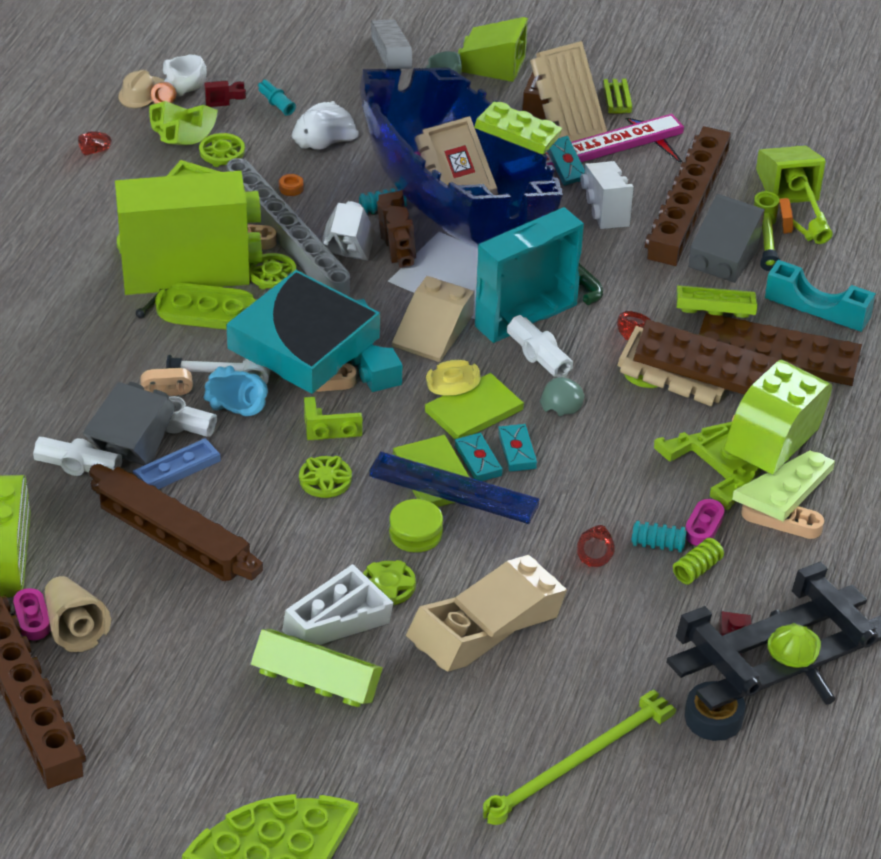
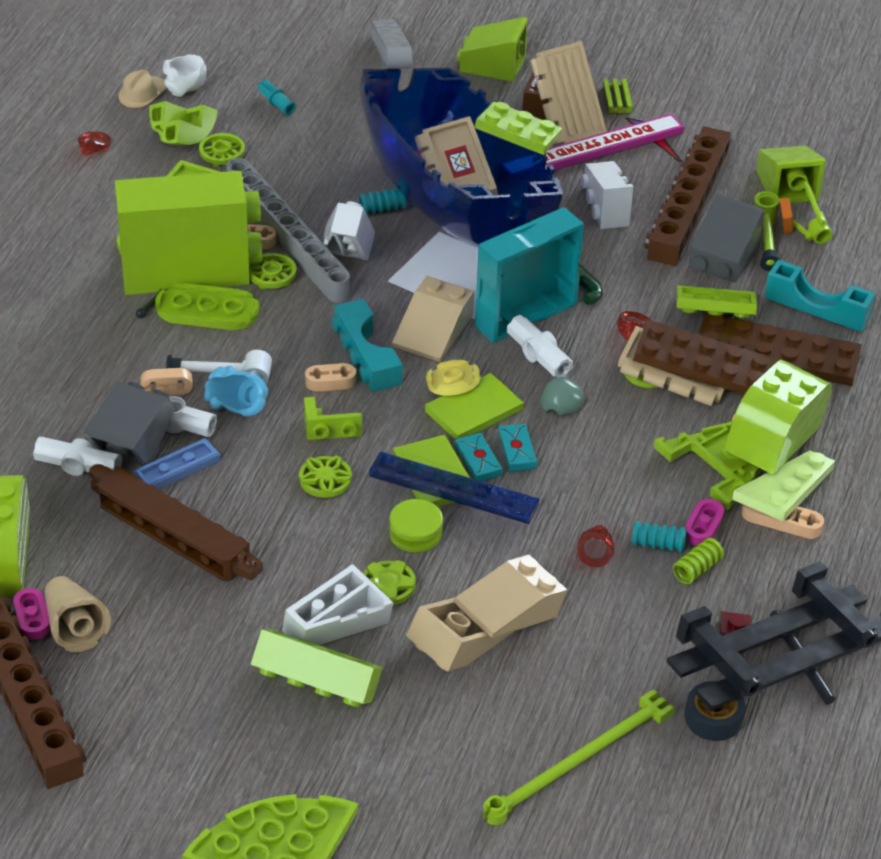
orange tile [151,82,176,104] -> none
dark red plate [204,80,246,107] -> none
tile [227,270,380,394] -> none
orange tile [279,174,304,196] -> none
white piece [292,101,359,150] -> none
reddish brown hips [377,190,416,268] -> none
sand green hair [426,51,462,84] -> none
teal tile [547,136,585,186] -> none
lime piece [767,623,821,668] -> none

